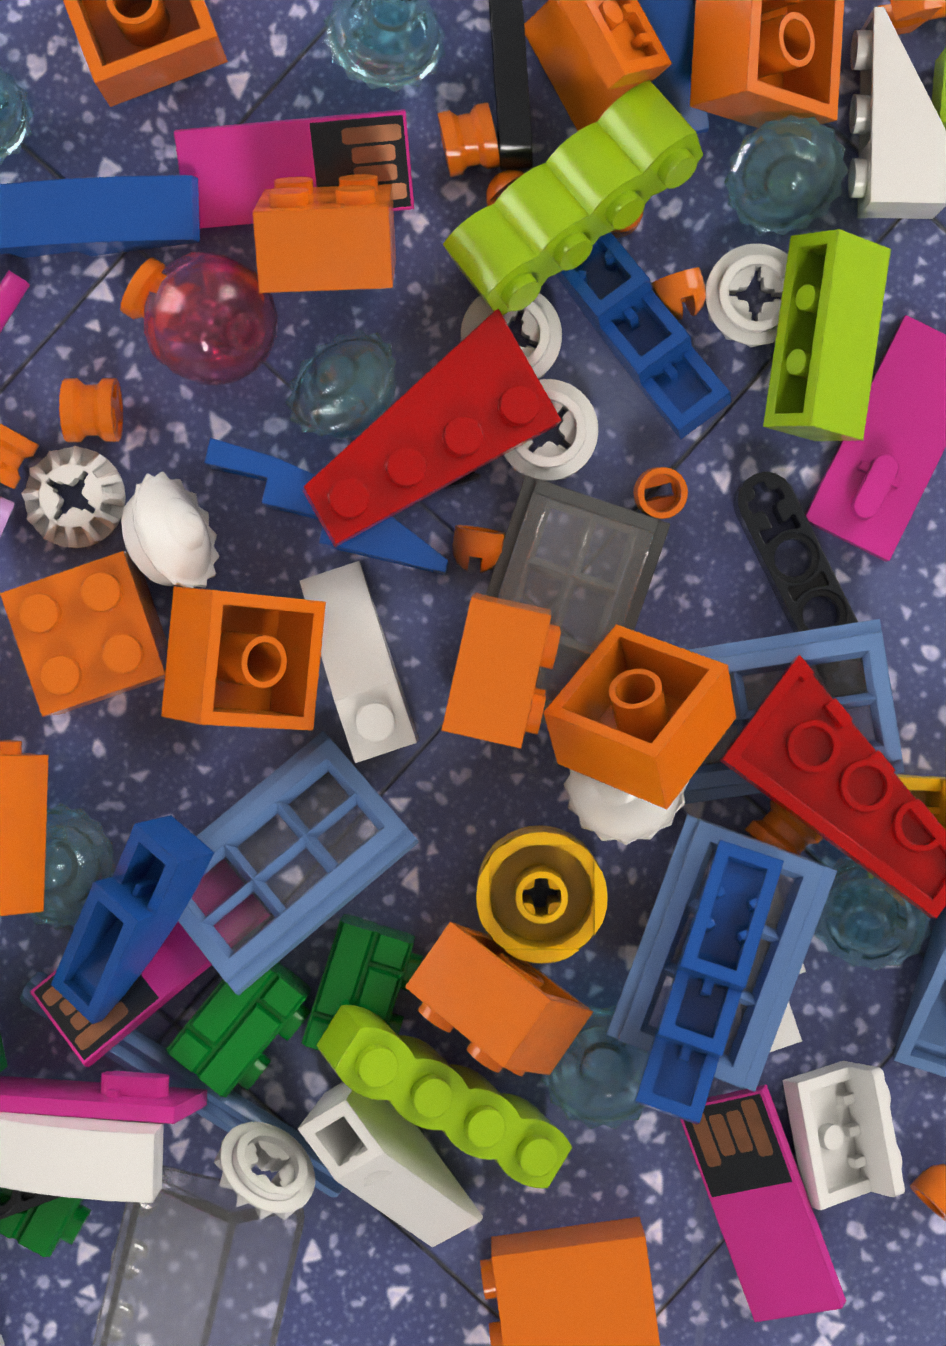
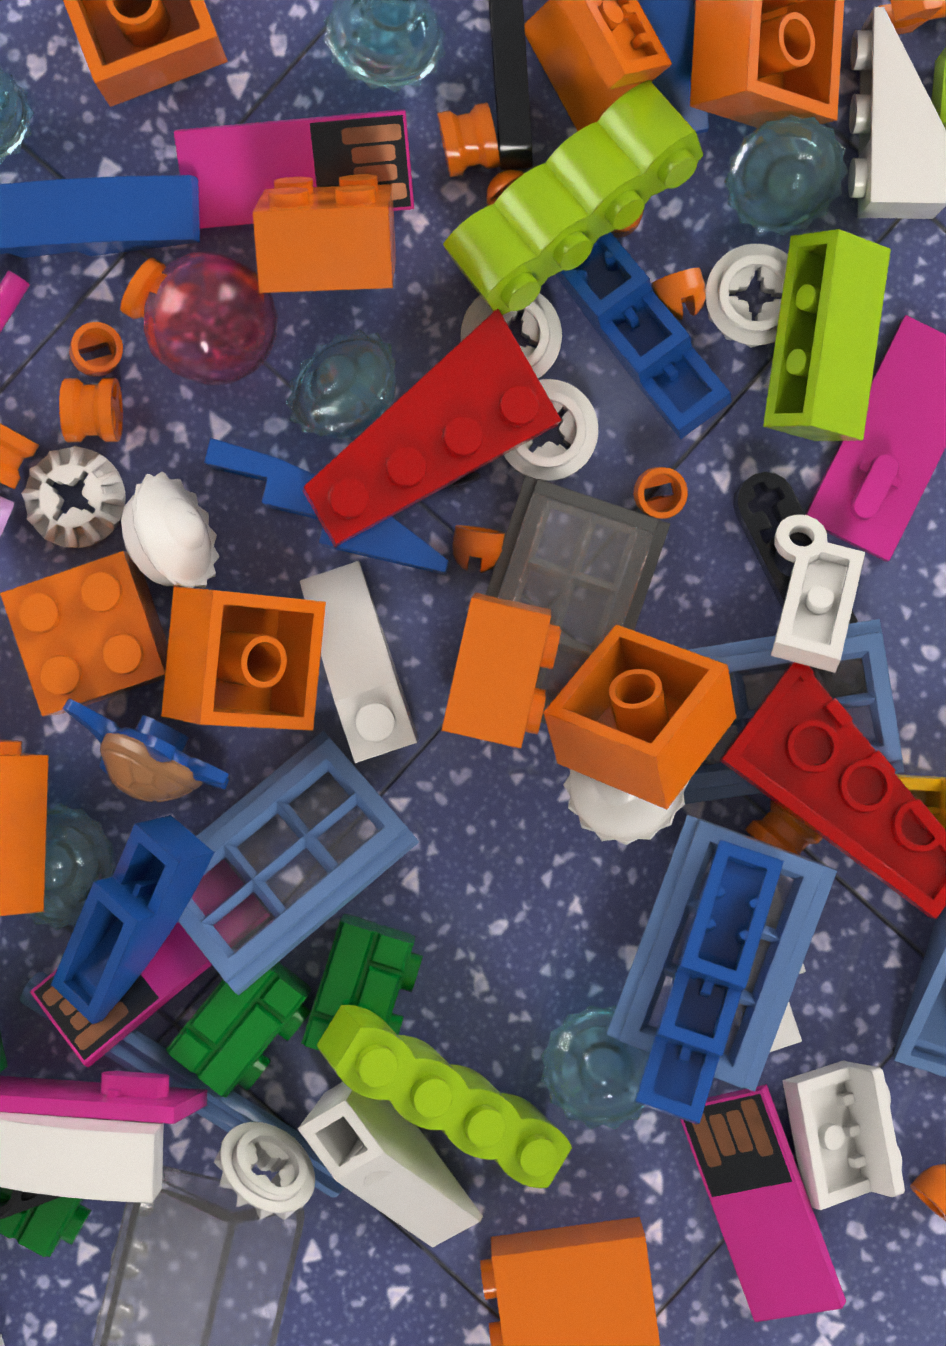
orange brick [405,922,593,1077] -> none
yellow brick [476,825,608,964] -> none
clear light blue piece [814,858,932,970] -> none
none -> animal [62,699,229,802]
none -> orange hinge [69,322,123,377]
none -> white hinge [771,514,865,673]

